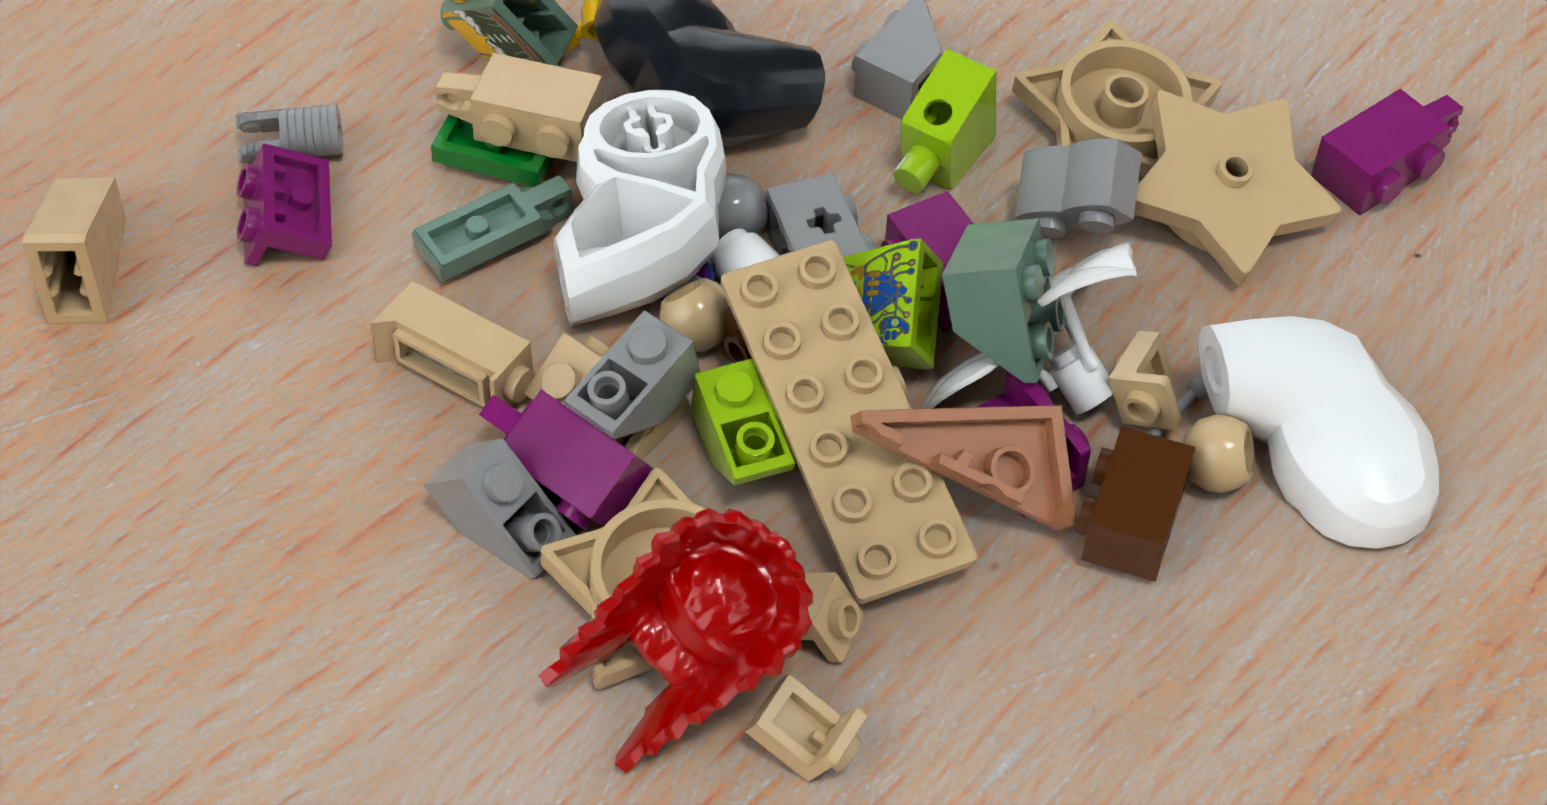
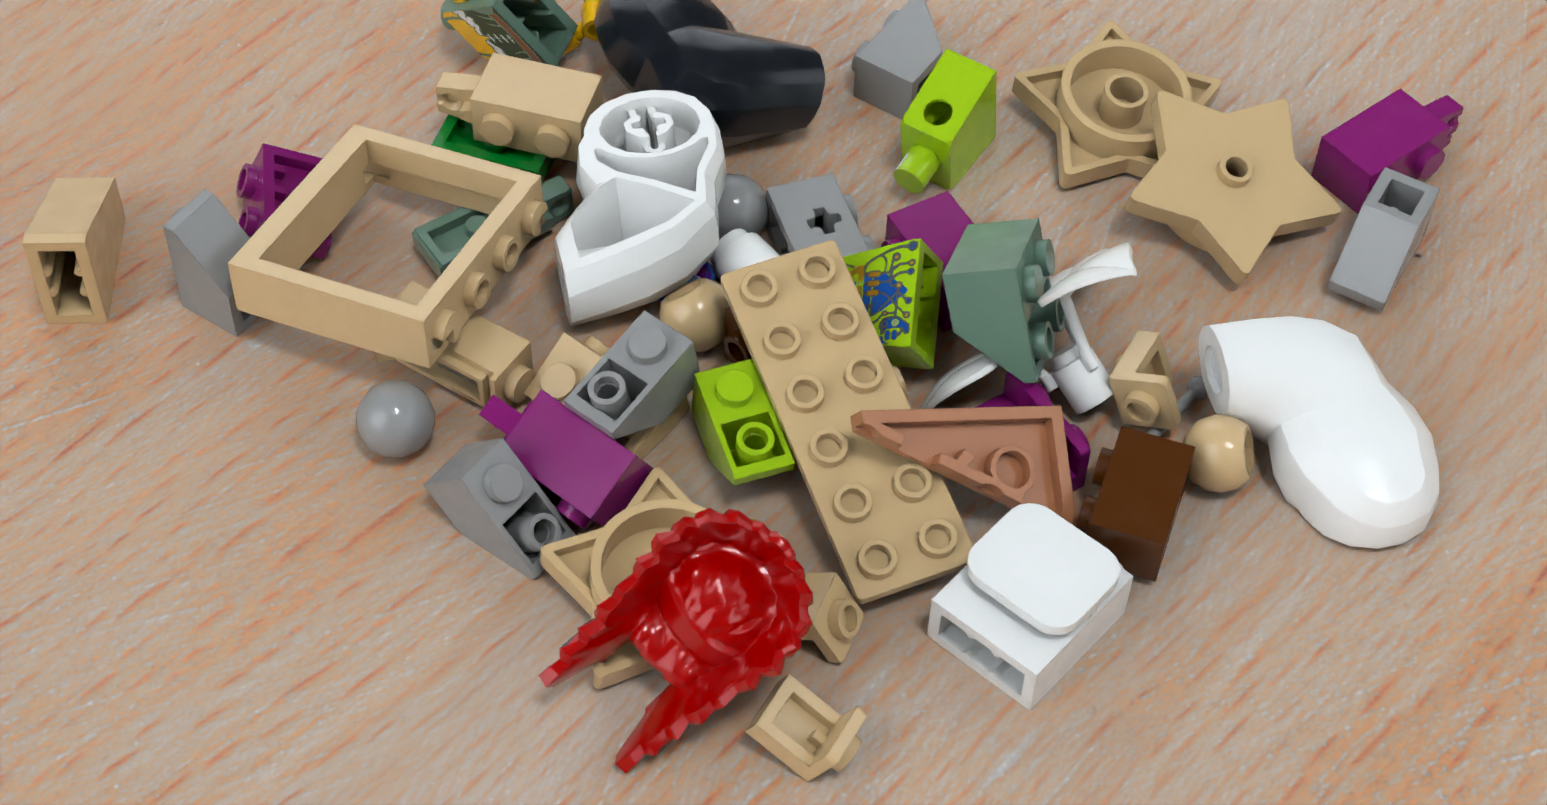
light grey hinge [236,104,344,164] -> none
light grey brick [1015,138,1142,239] -> none
none -> light grey slope [163,189,259,337]
none -> tan window [228,124,548,369]
none -> light grey piece [356,380,435,458]
none -> white brick [927,503,1133,711]
none -> light grey slope [1327,167,1440,311]

